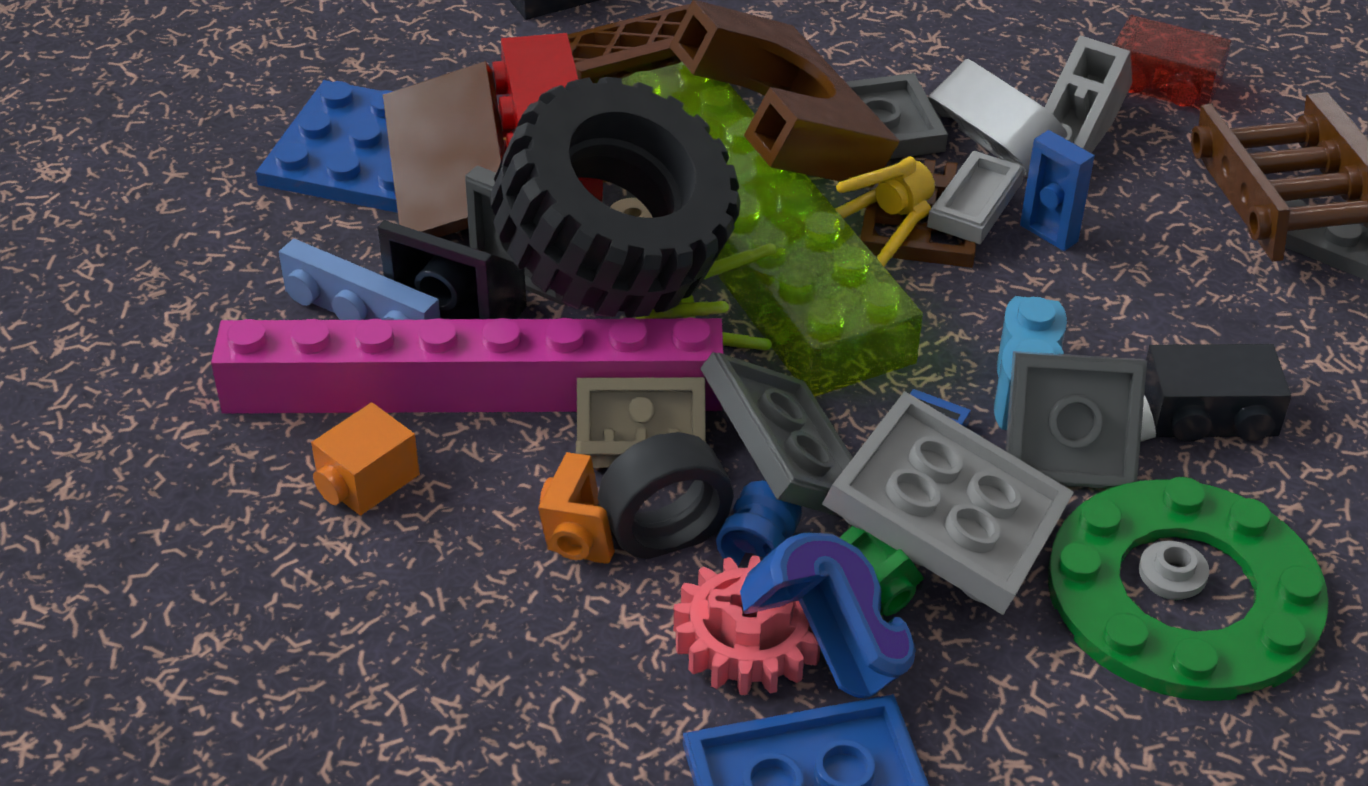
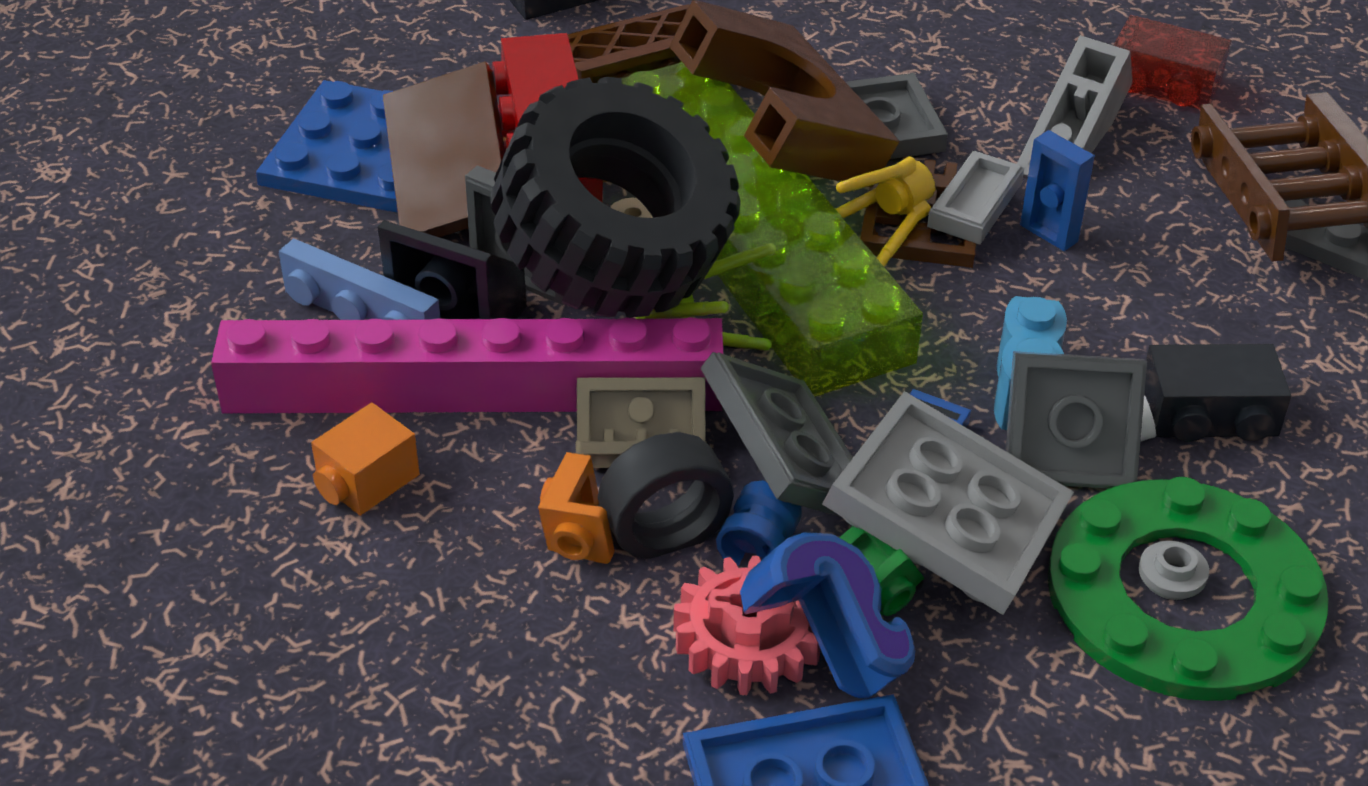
beam [928,59,1067,176] -> none

